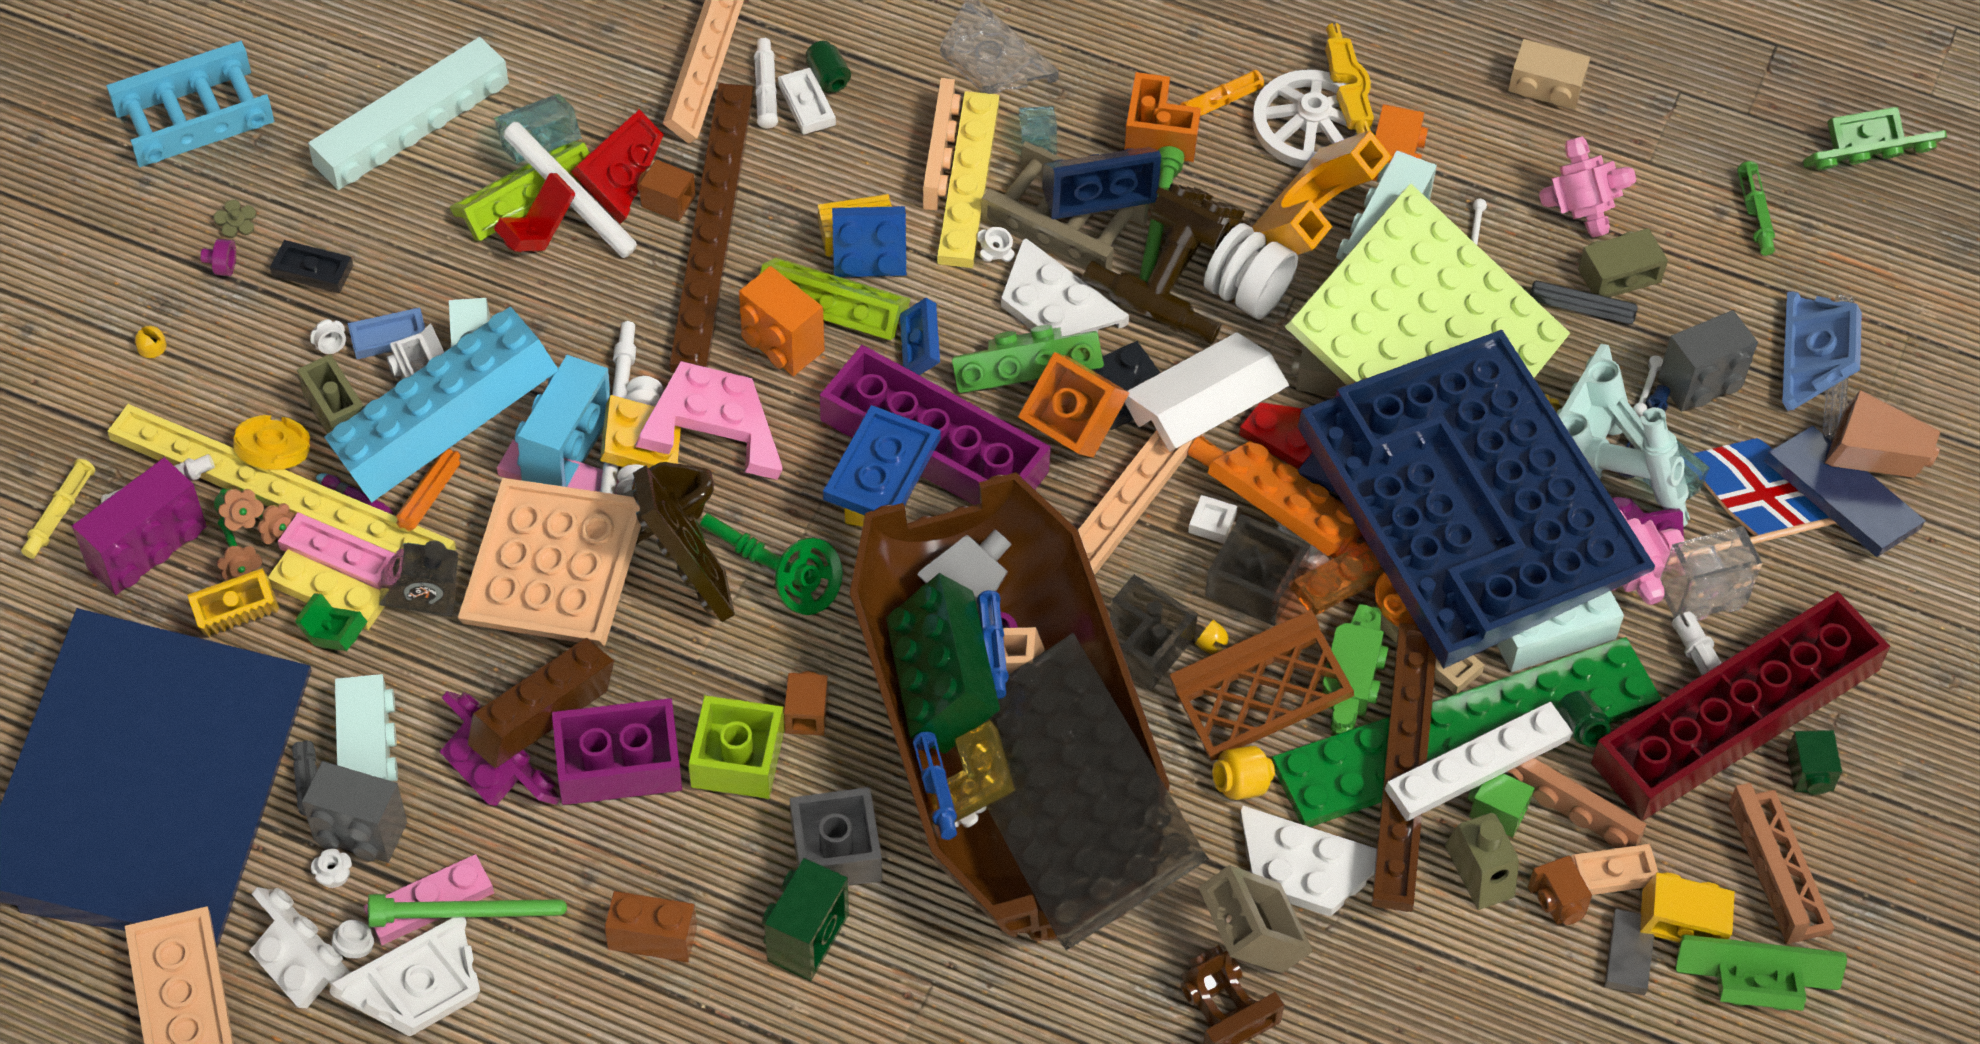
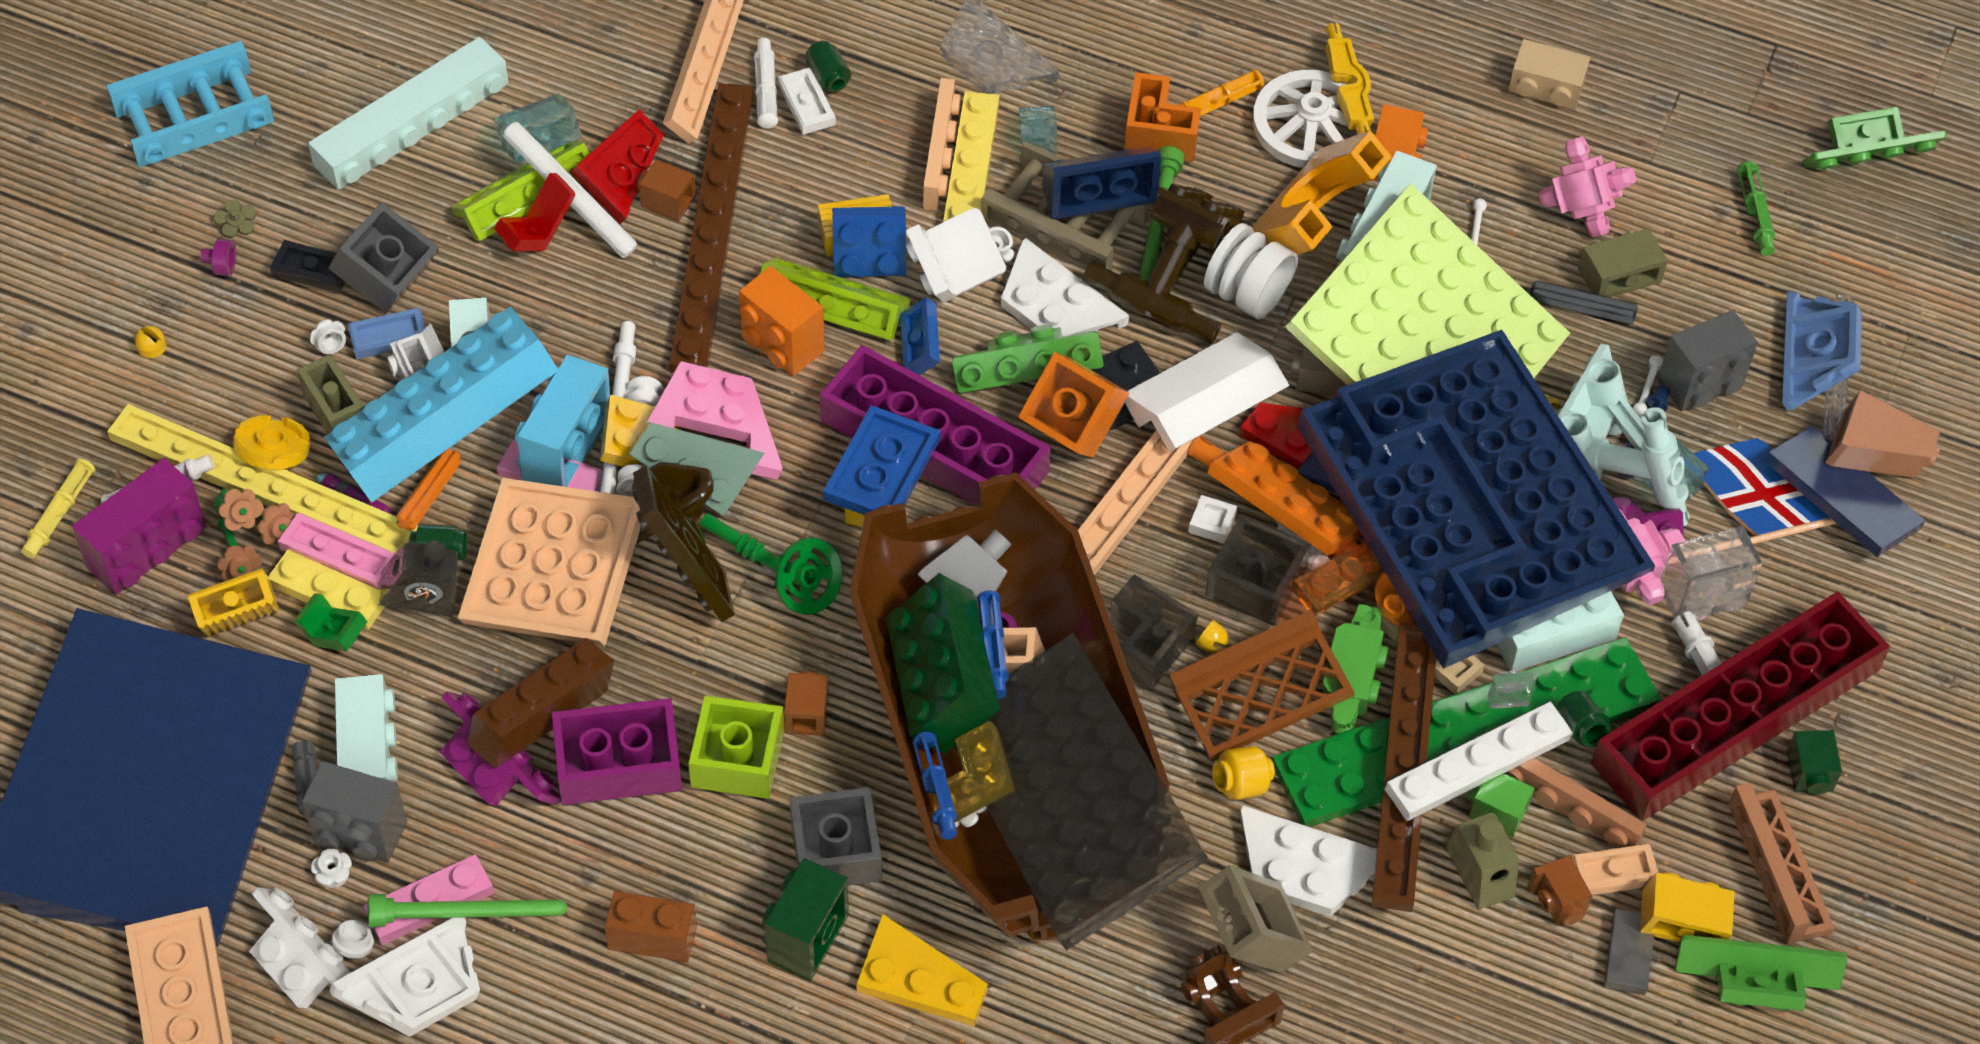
none -> dark grey brick [329,202,440,314]
none -> dark green brick [409,524,467,564]
none -> sand green wing [627,422,764,516]
none -> yellow wing [856,914,987,1027]
none -> white bracket [905,208,1006,303]
none -> clear plate [1488,671,1535,708]

